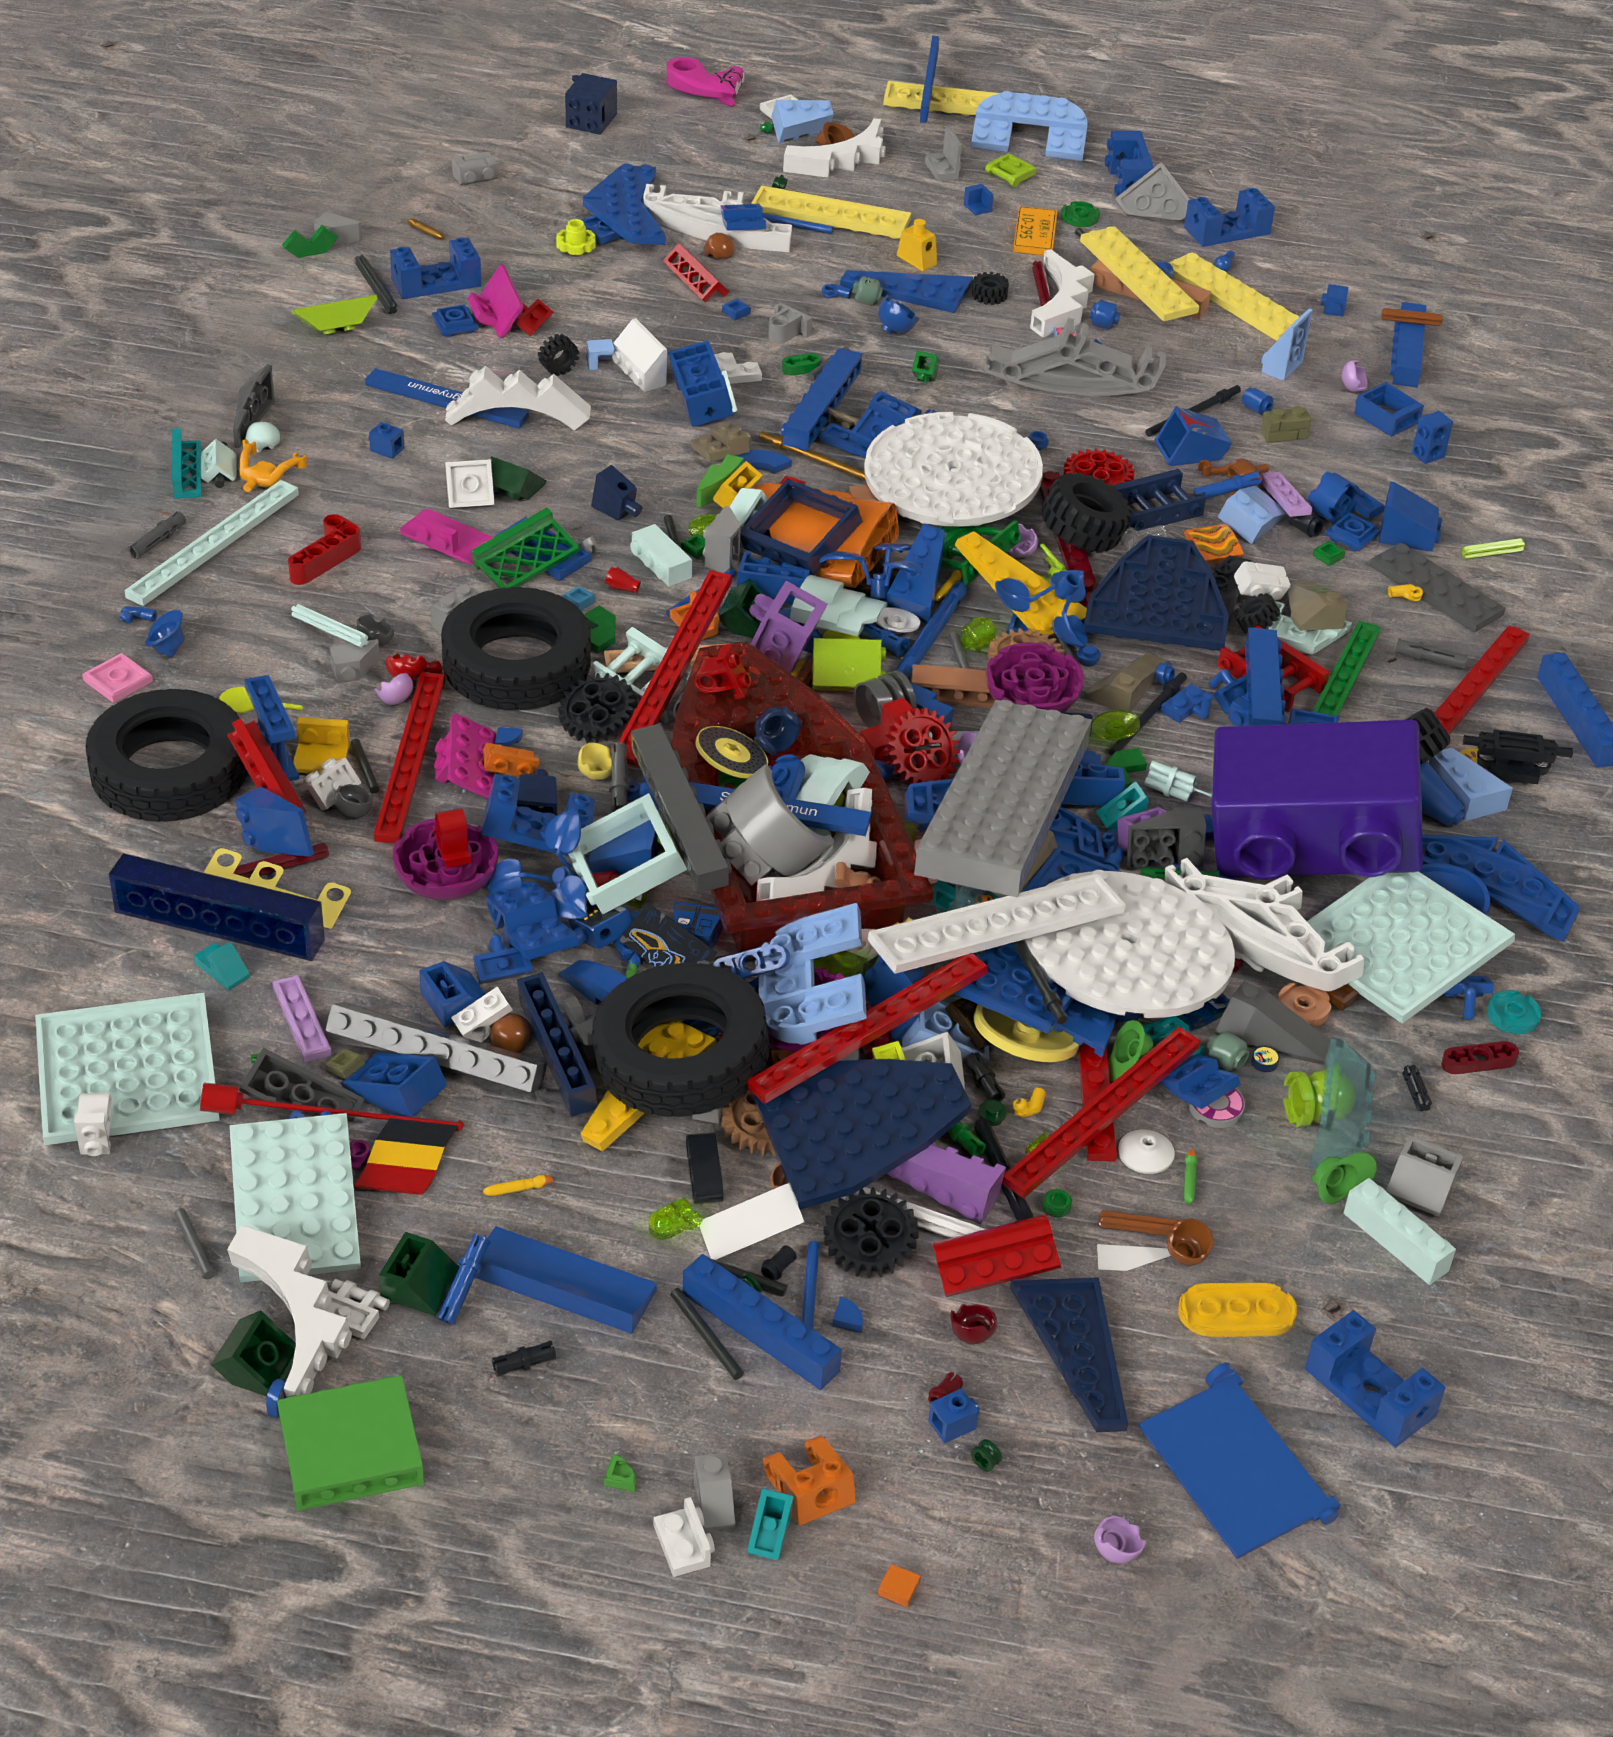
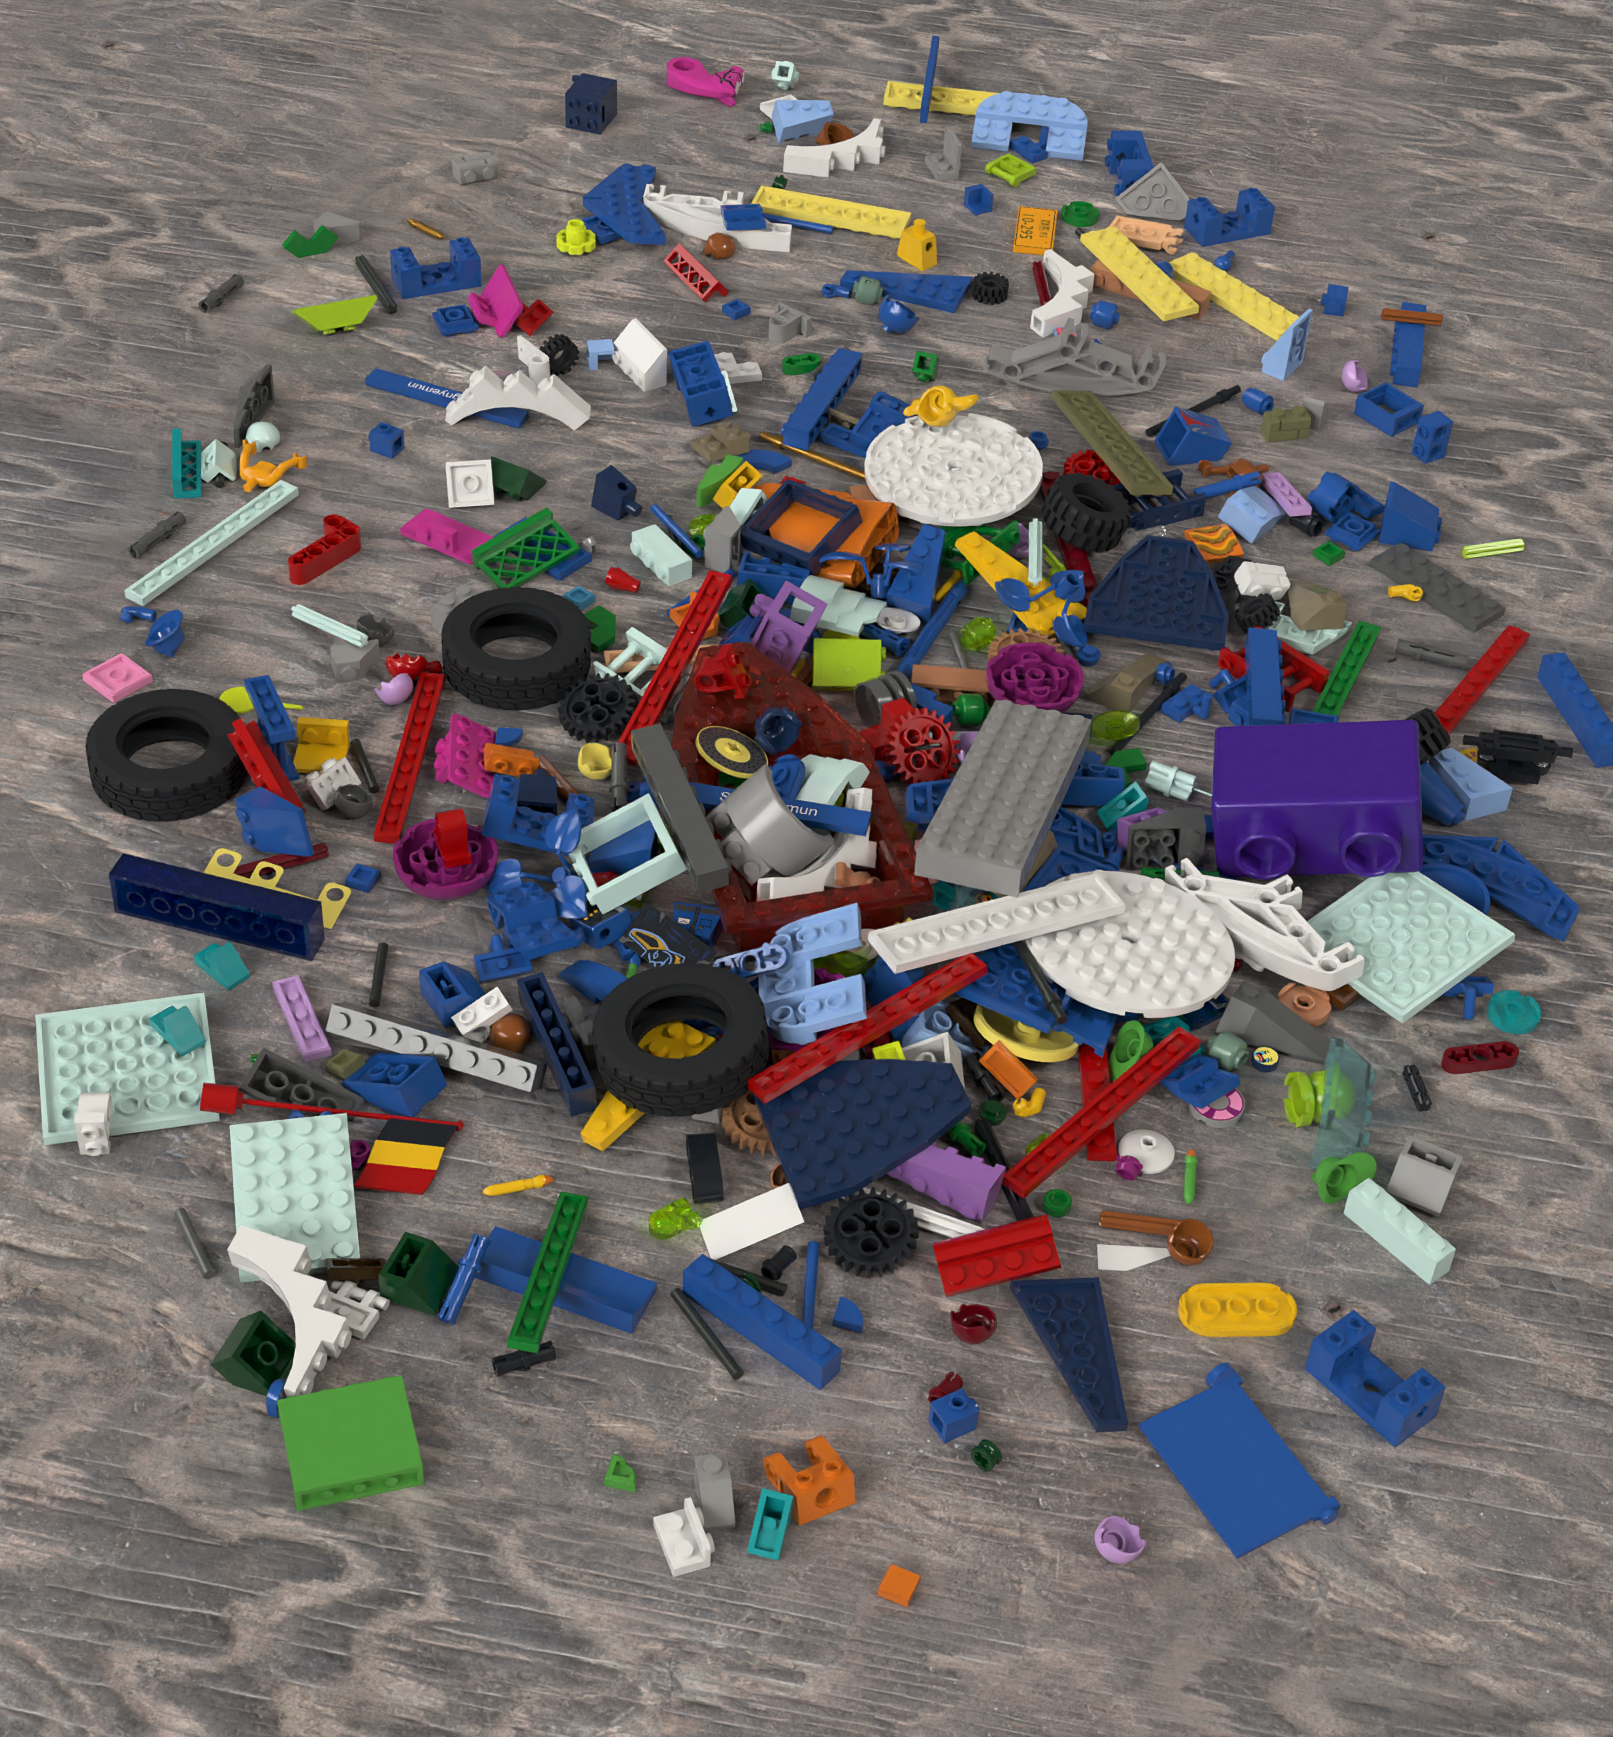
none -> teal slope [149,1005,206,1057]
none -> dark grey pin [199,274,244,313]
none -> dark brown plate [324,1258,386,1283]
none -> blue tile [345,863,381,893]
none -> pearl dark grey bar [369,942,389,1007]
none -> green tile [507,1191,589,1353]
none -> white door [517,335,550,385]
none -> dark orange axle [538,756,579,802]
none -> blue bar [650,504,703,558]
none -> blue piece [716,615,761,652]
none -> light aqua brick [771,61,799,90]
none -> yellow piece [903,385,979,427]
none -> green head [951,694,989,725]
none -> orange tile [979,1040,1039,1099]
none -> blue plate [1009,126,1049,164]
none -> light aqua axle [1028,518,1043,585]
none -> olive plate [1051,390,1173,497]
none -> light nougat tile [1109,216,1184,254]
none -> magenta plate [1115,1155,1143,1181]
none -> light grey slope [1302,396,1330,431]

